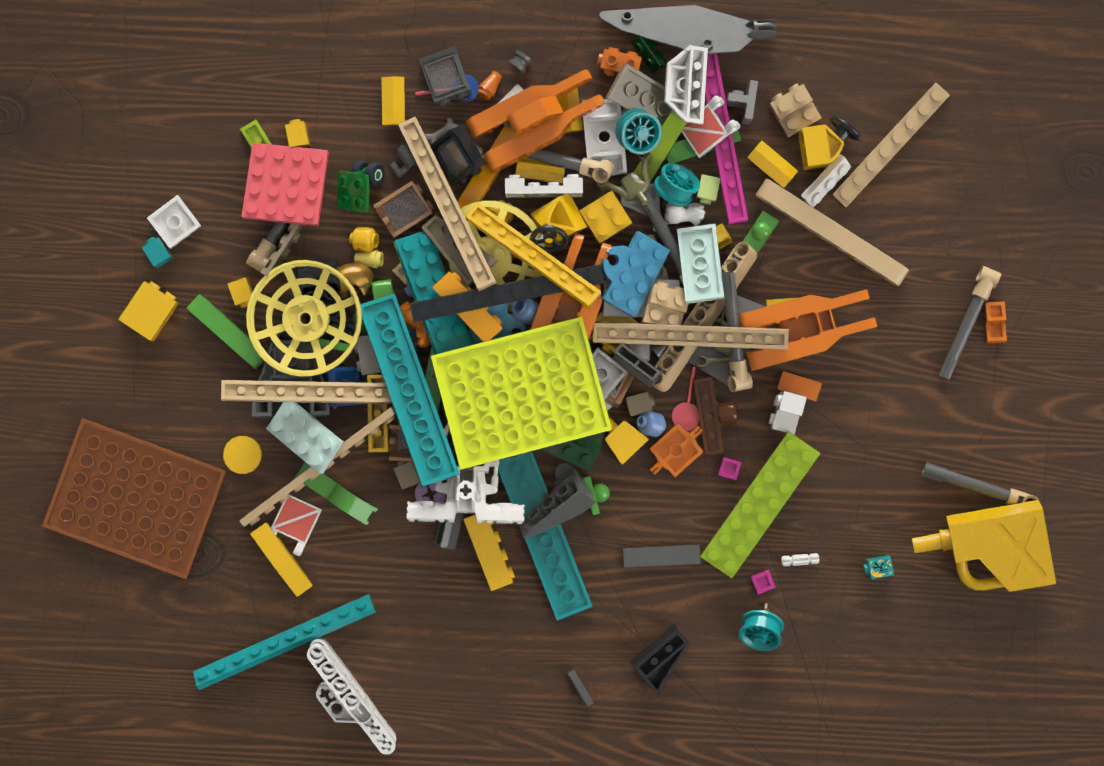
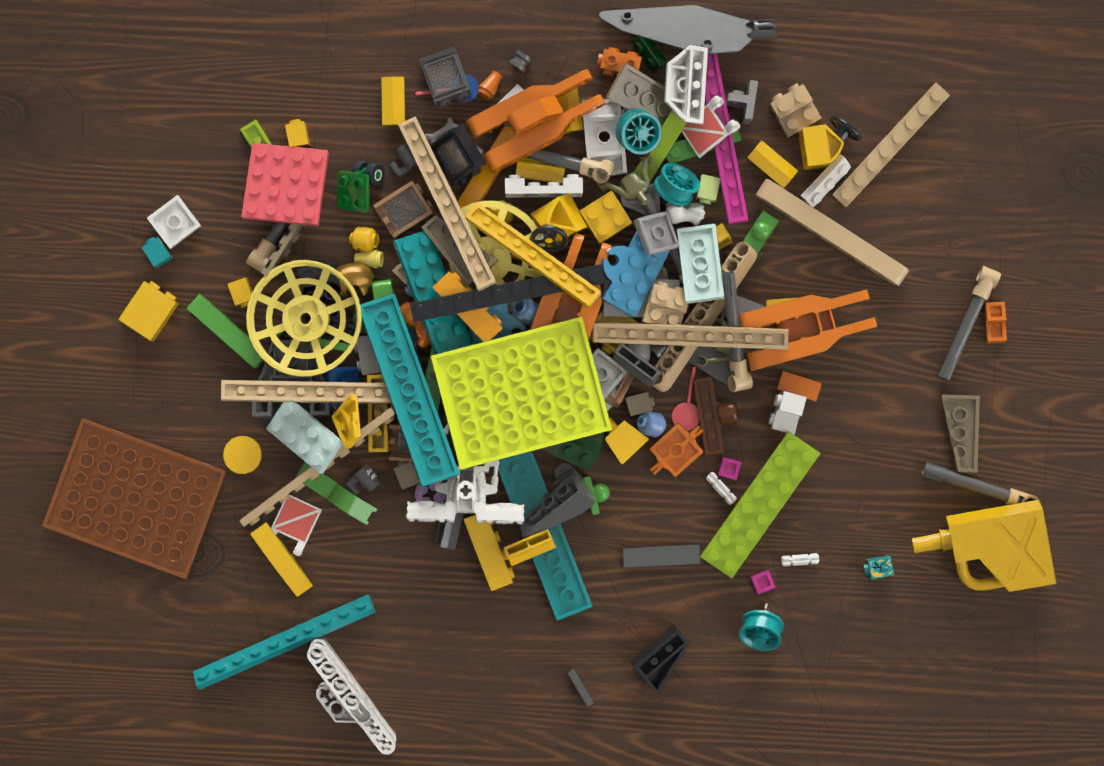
none -> yellow wing [331,394,361,448]
none -> dark grey piece [345,464,381,496]
none -> yellow piece [504,529,556,566]
none -> light grey tile [633,211,680,257]
none -> white axle [706,472,737,505]
none -> dark tan wing [940,395,980,473]

